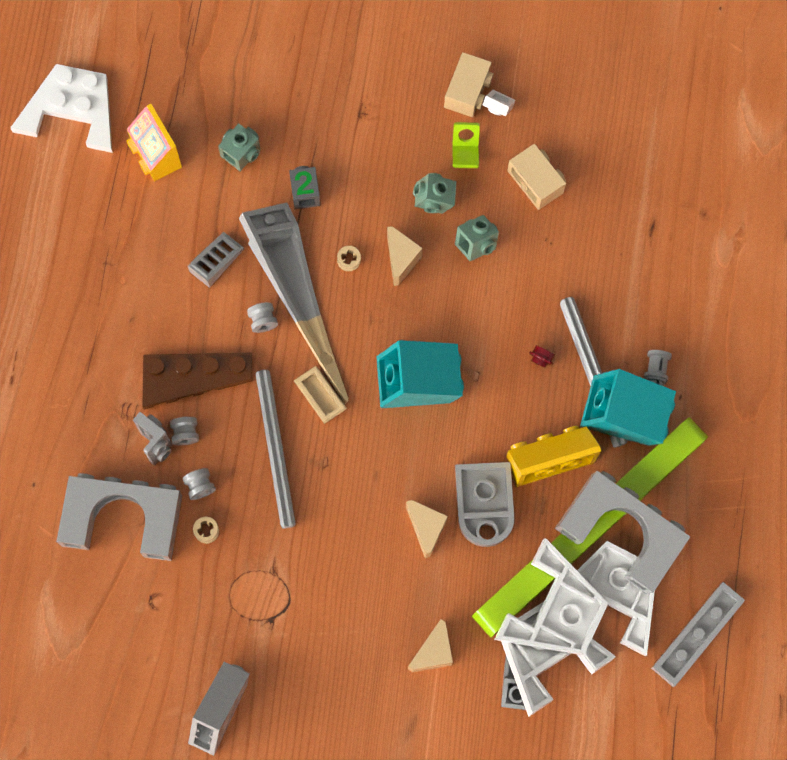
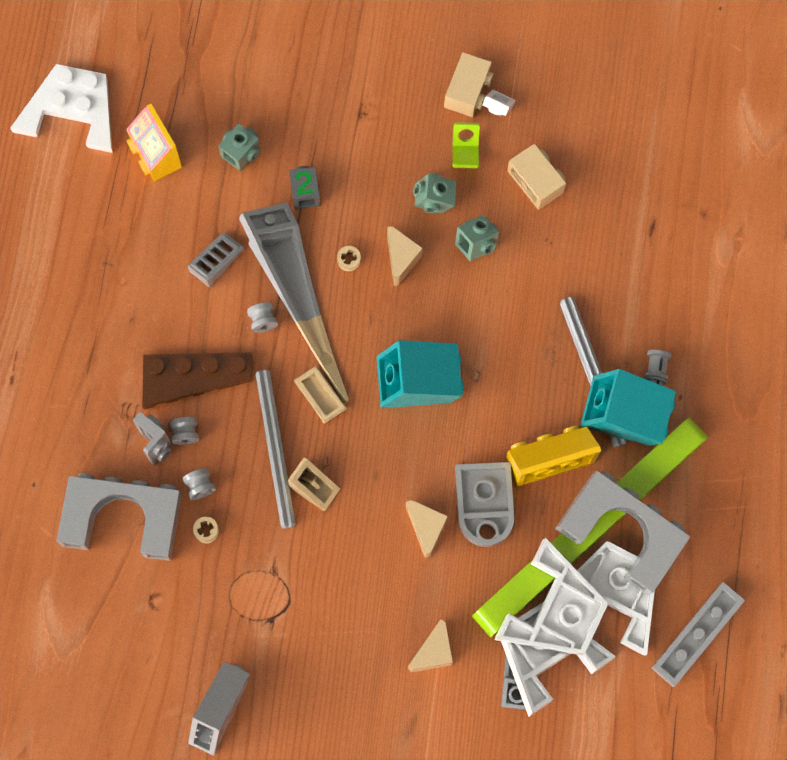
dark red plate [529,345,555,368] -> none
none -> tan slope [288,458,340,511]

